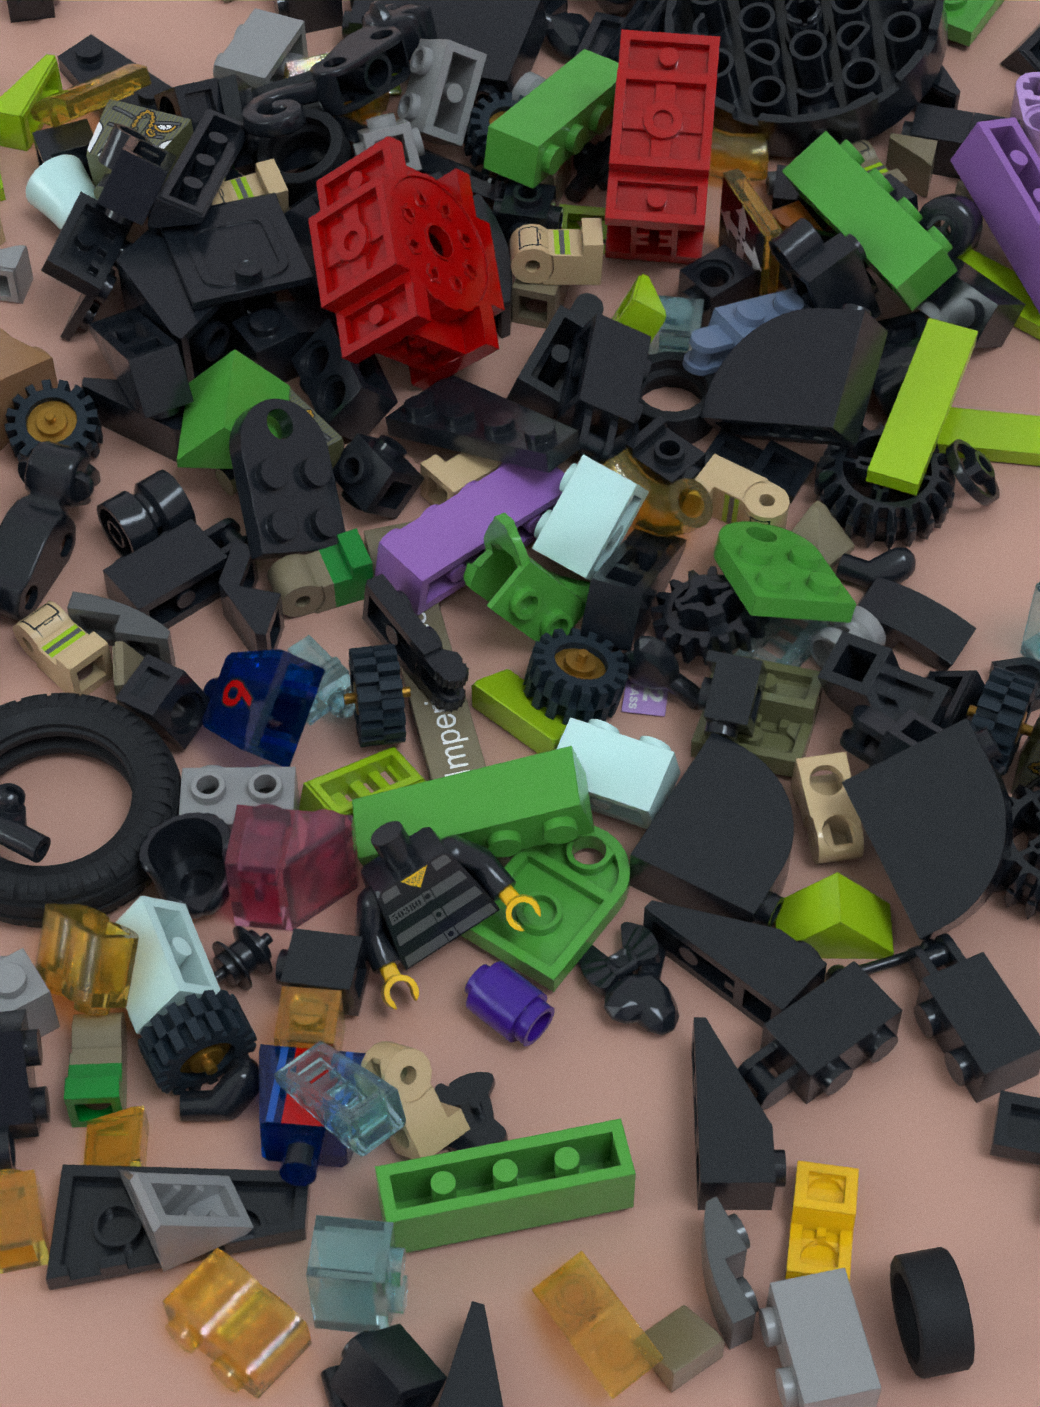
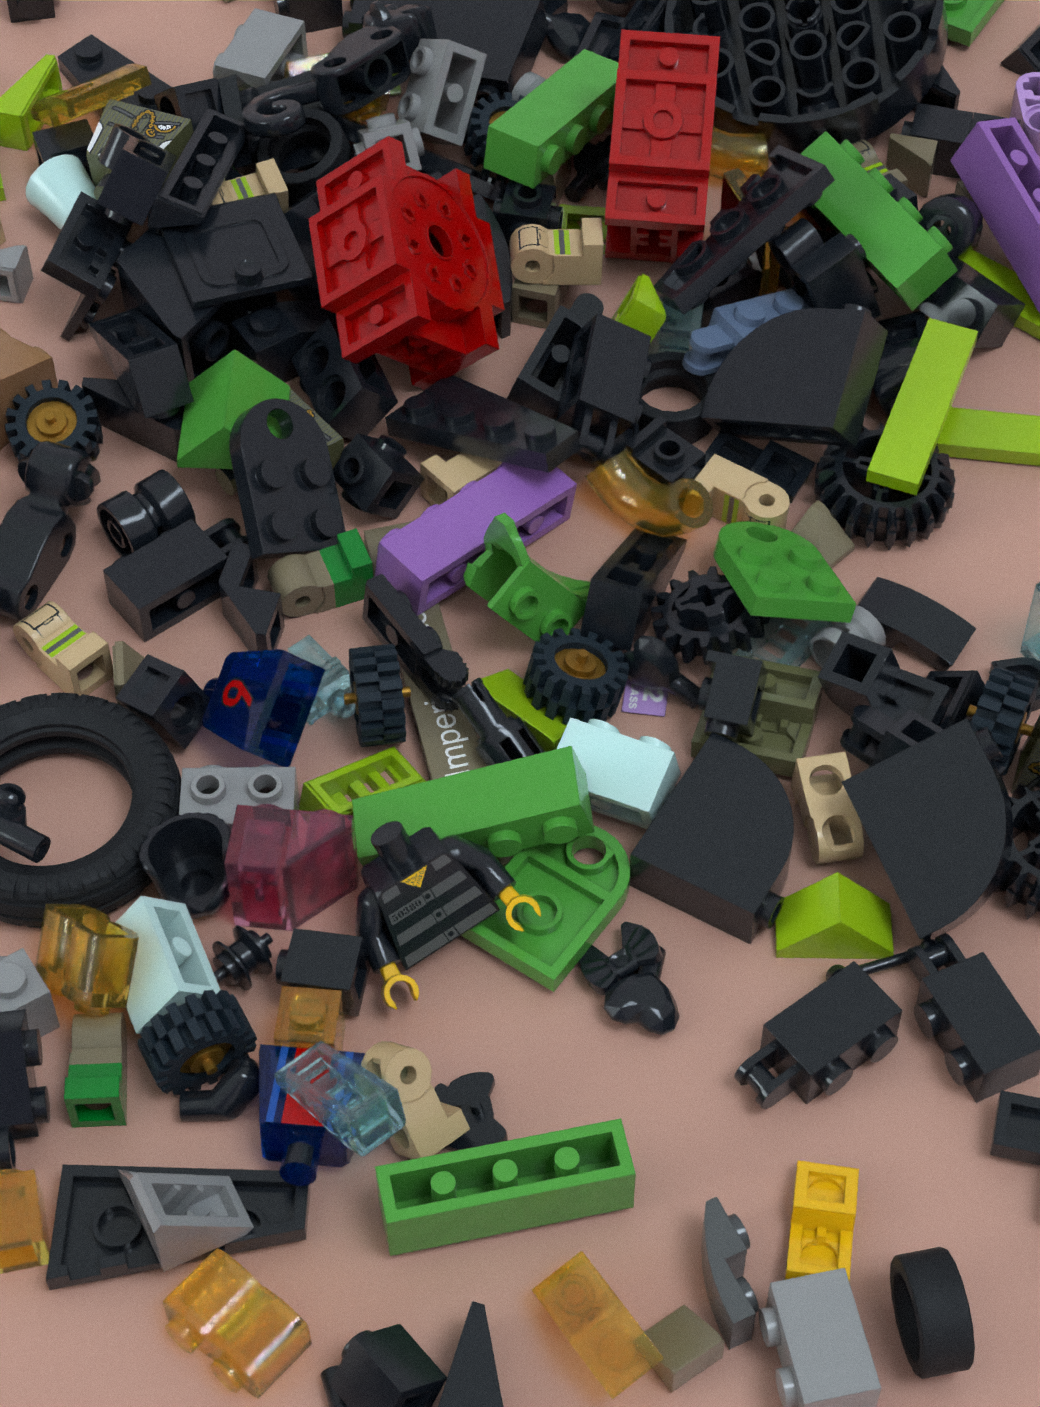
dark grey slope [67,591,176,666] -> none
clear yellow slope [84,1106,149,1167] -> none
clear light blue piece [306,1215,408,1333] -> none
dark purple brick [465,961,555,1046] -> none
light aqua brick [532,455,649,581] -> none
black slope [643,900,827,1028] -> none
black slope [691,1017,786,1210] -> none
black arm [836,547,916,588] -> none
black piece [946,439,1000,506] -> none
none -> black arm [451,677,545,766]
none -> black wing [654,144,835,315]

